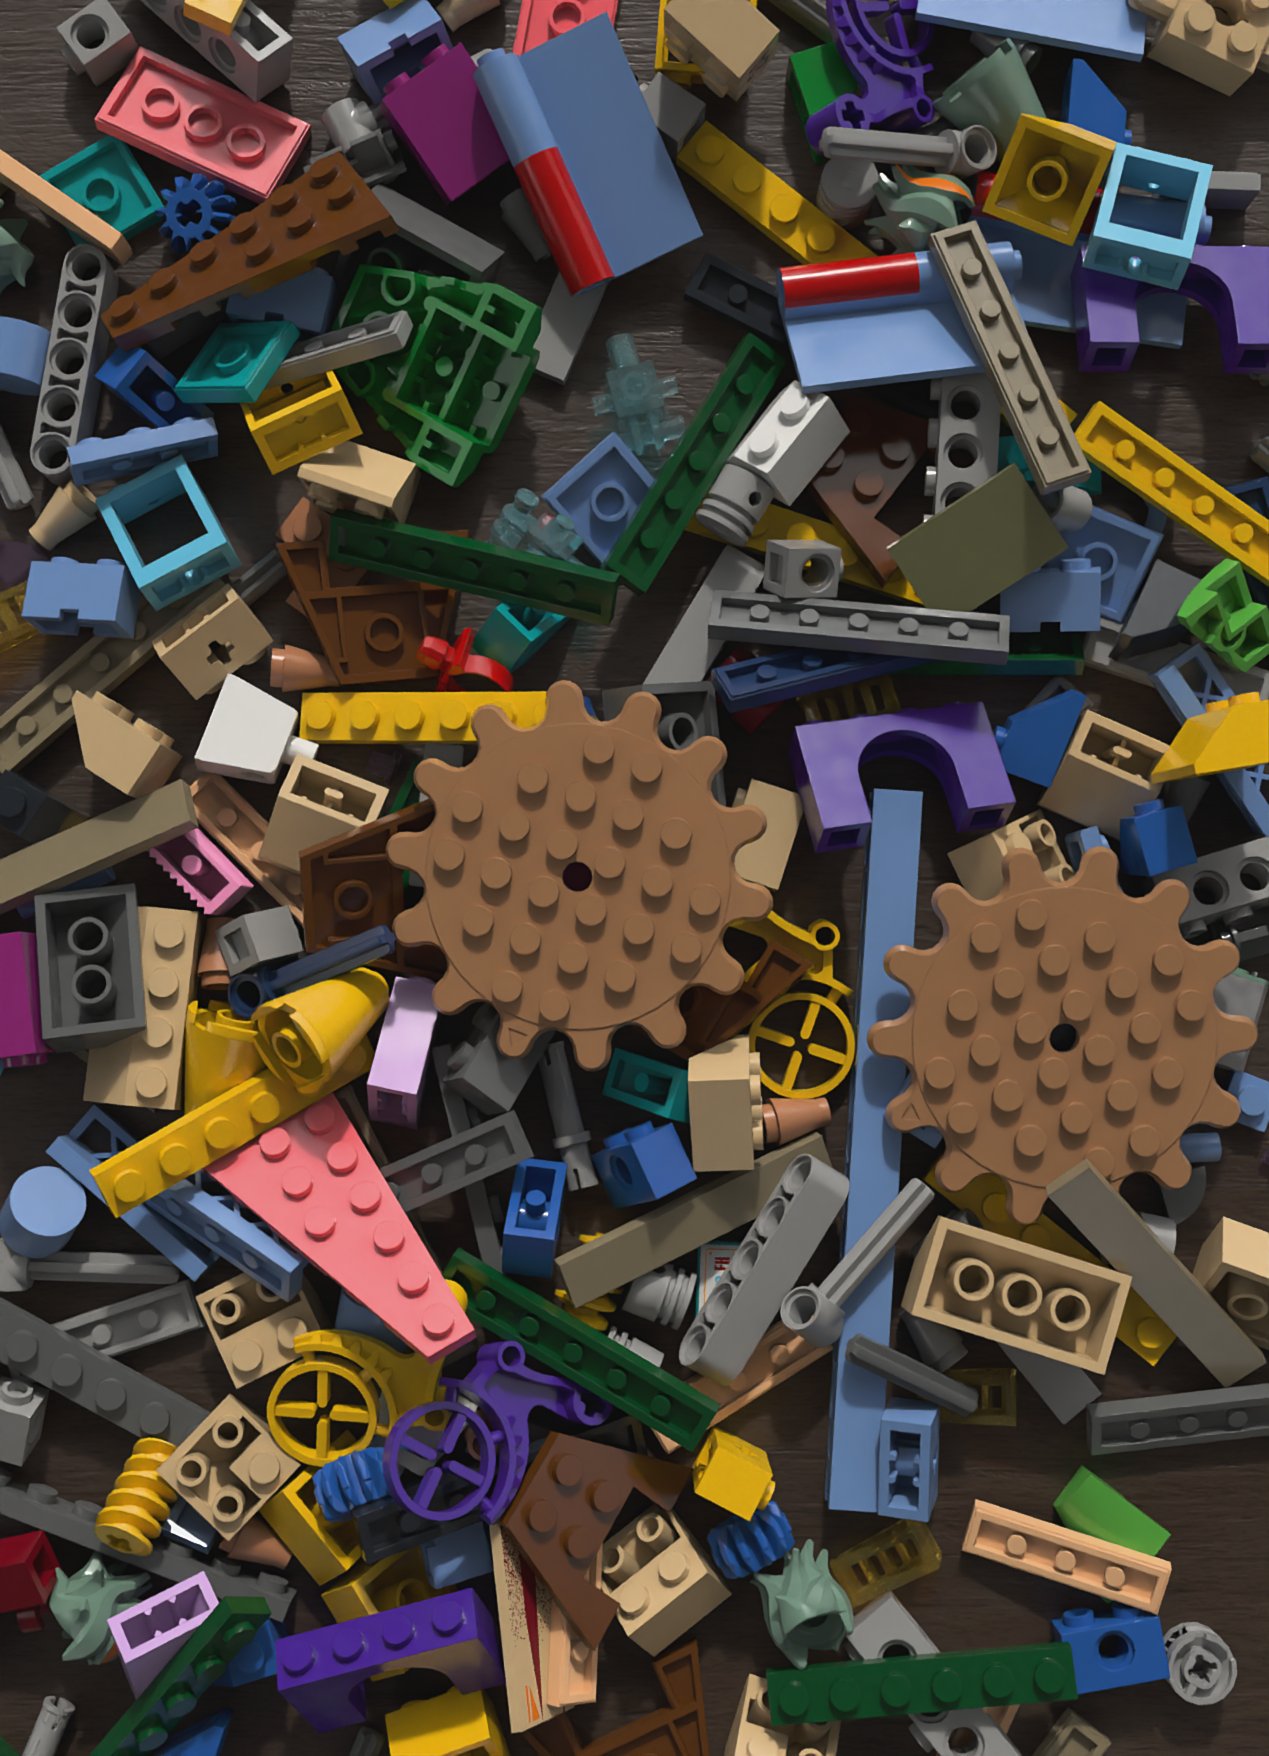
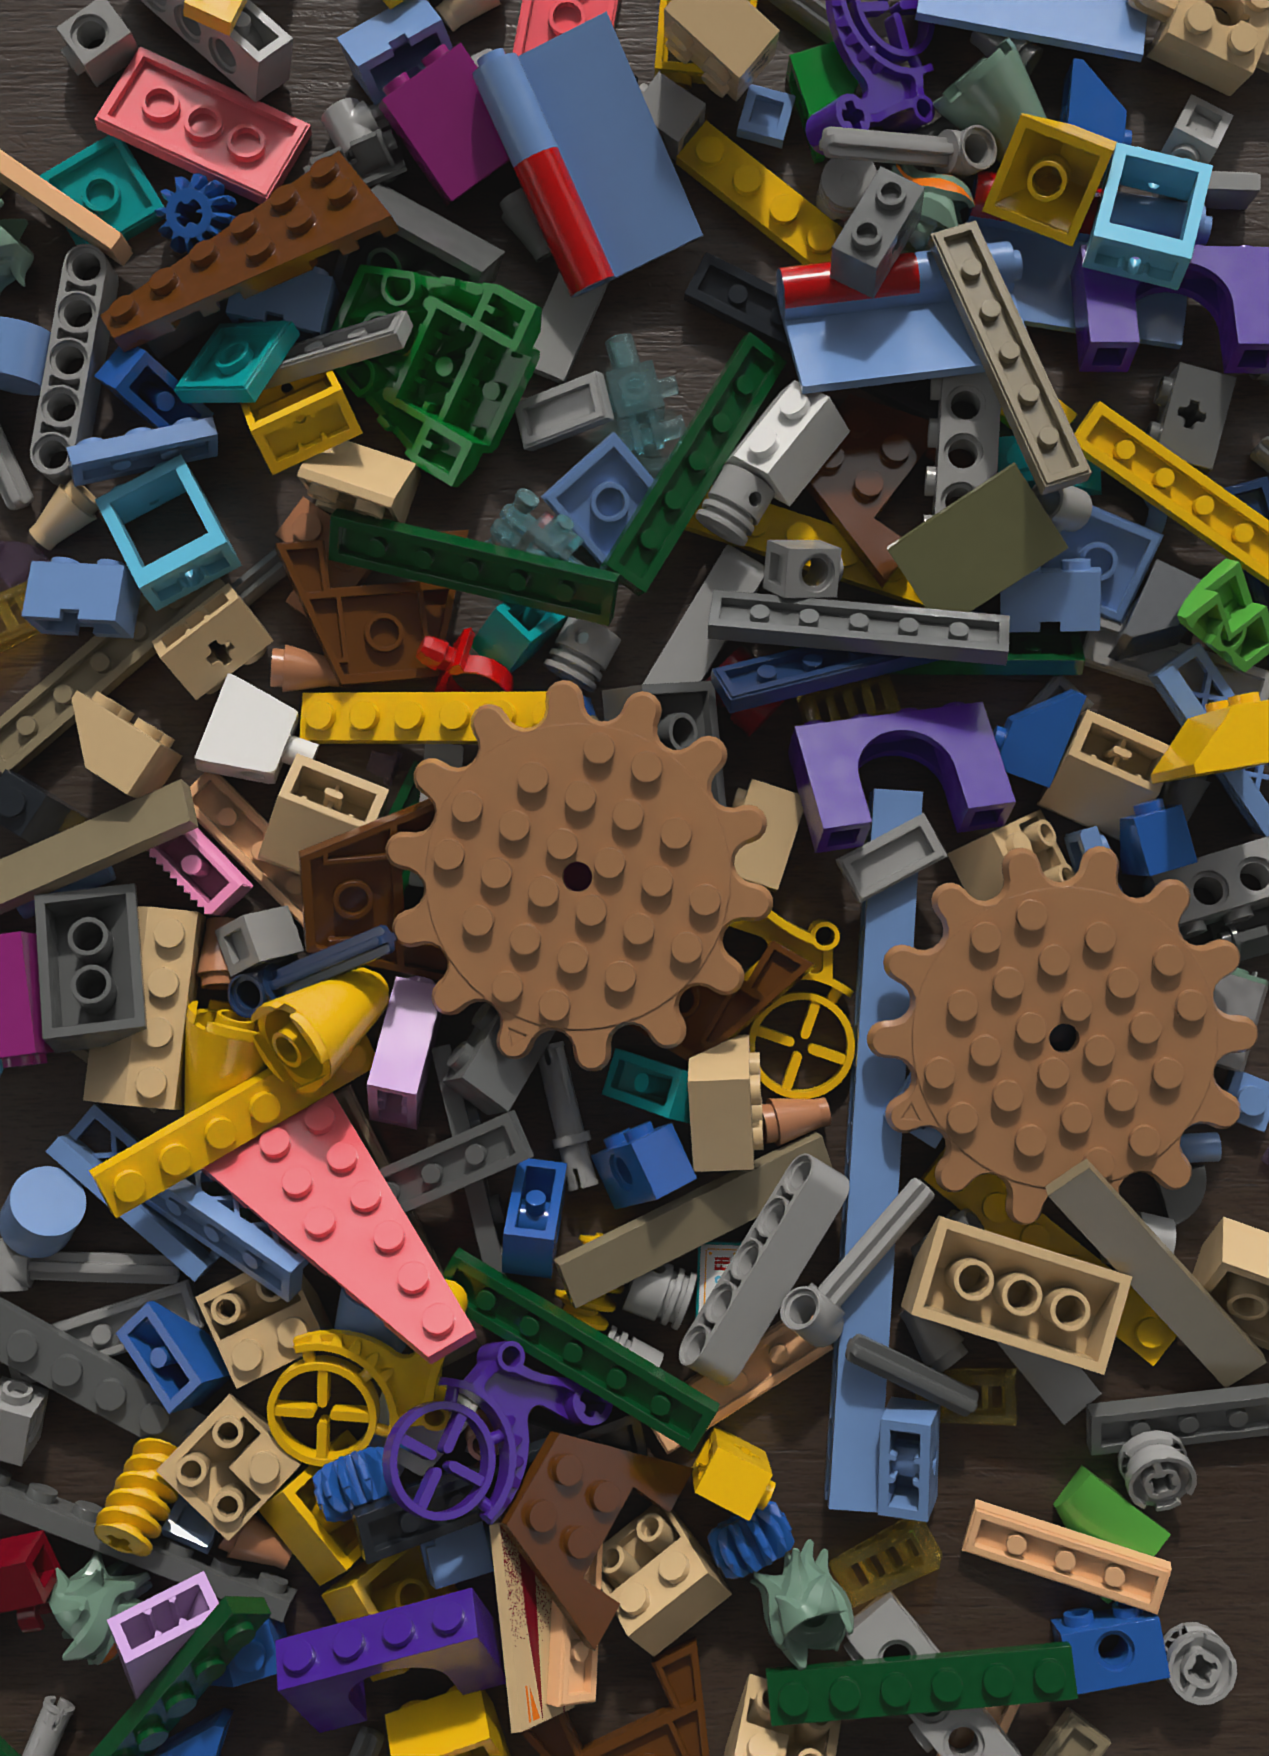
none -> blue slope [116,1301,231,1414]
none -> light grey tile [515,371,614,452]
none -> light grey piece [543,617,621,692]
none -> medium blue plate [736,84,796,149]
none -> dark grey brick [830,166,925,298]
none -> light grey tile [835,813,947,904]
none -> light grey wheel [1117,1430,1197,1511]
none -> dark grey brick [1145,362,1237,475]
none -> light grey bracket [1160,94,1234,164]

